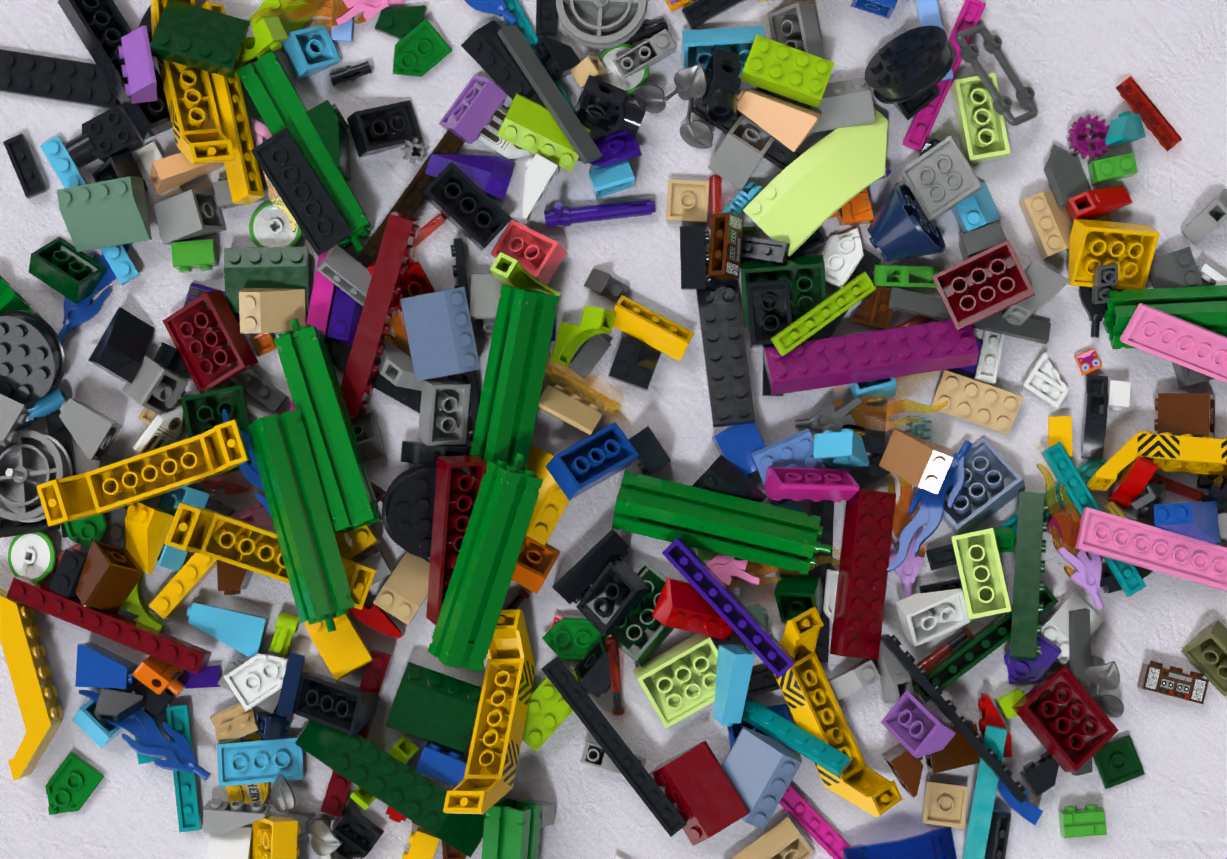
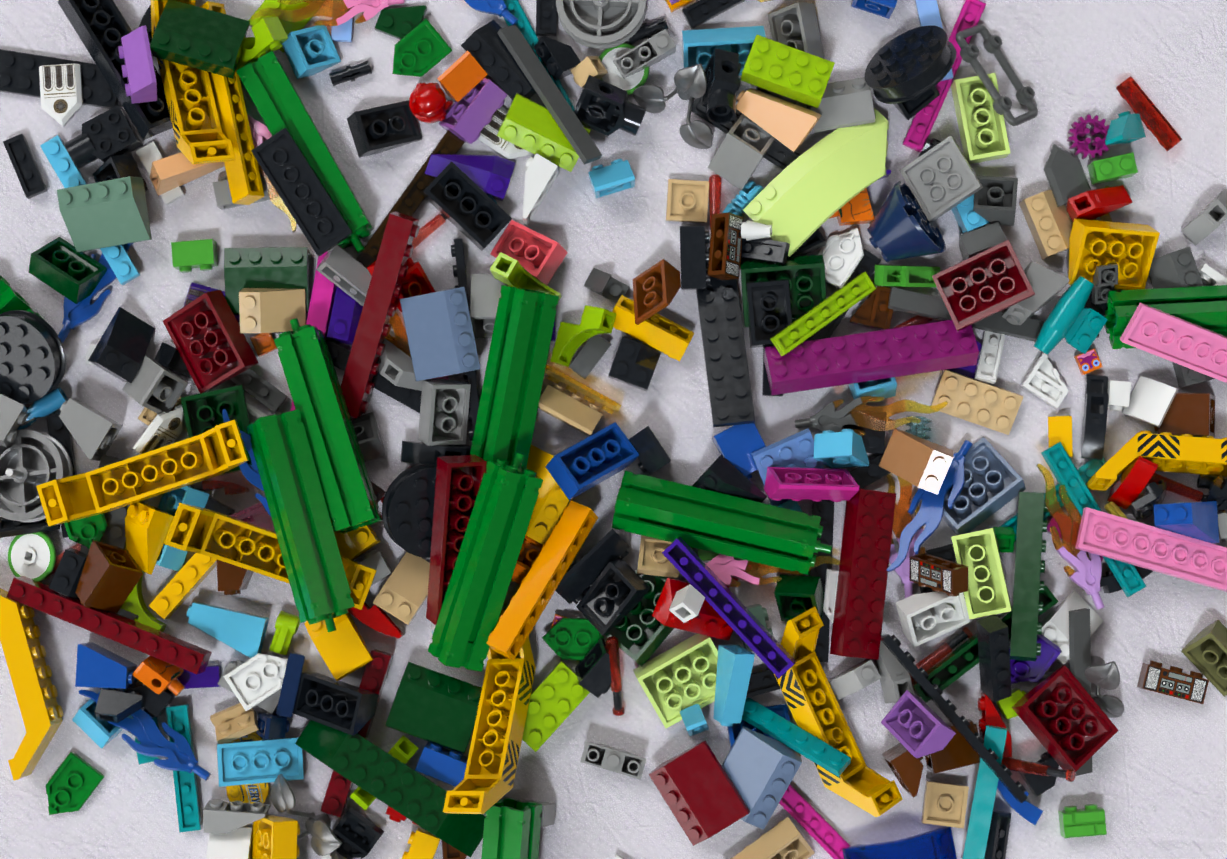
light grey slope [152,189,226,245] -> none
white wheel [249,201,302,248] -> none
dark green slope [306,100,351,182] -> none
light grey gear [401,138,428,164] -> none
black plate [541,656,687,837] -> none
dark purple cylinder [544,199,656,228] -> none
dark purple tile [578,130,642,167] -> none
dark green tile [1092,735,1145,789] -> none
none -> white tile [39,63,83,127]
none -> red helmet [409,83,453,124]
none -> orange slope [437,50,488,102]
none -> light orange brick [486,500,598,661]
none -> dark orange slope [633,259,681,325]
none -> tan plate [637,535,679,578]
none -> white brick [669,584,705,623]
none -> medium azure slope [680,704,709,737]
none -> white cone [741,220,772,241]
none -> brick [910,553,968,596]
none -> dark grey slope [973,176,1018,226]
none -> black brick [976,615,1012,702]
none -> clear red piece [1001,757,1076,782]
none -> teal plate [1034,276,1108,355]
none -> white slope [1122,376,1178,428]

